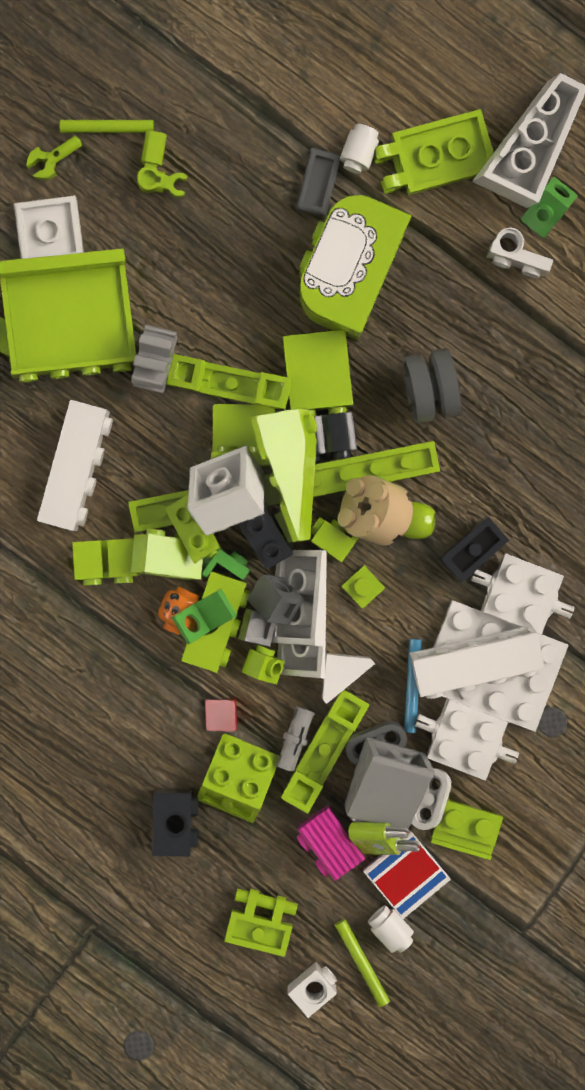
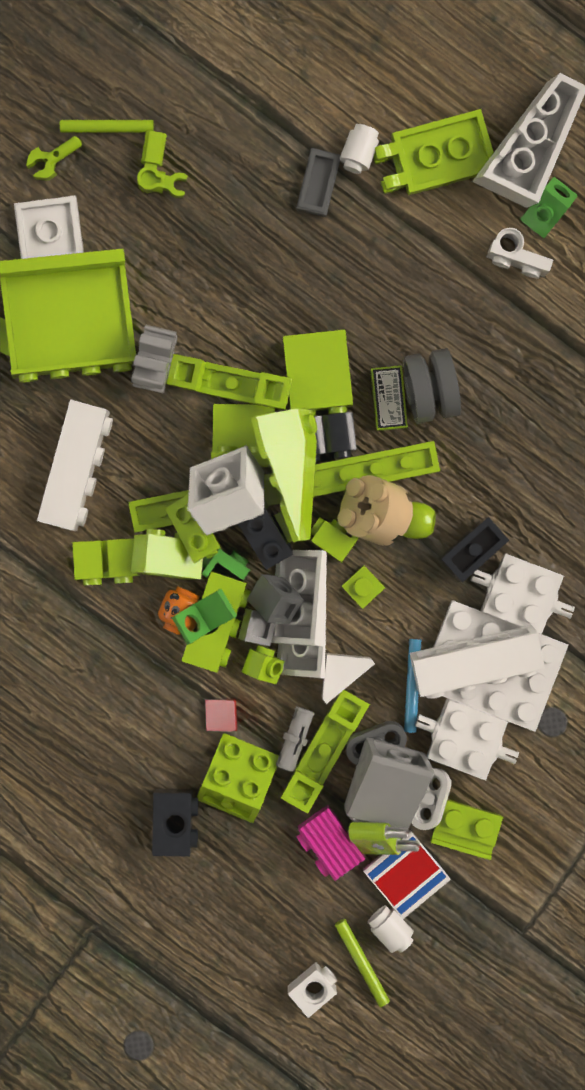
lime plate [224,888,298,957] -> none
brick [299,195,412,341] -> none
none -> tile [370,366,408,431]

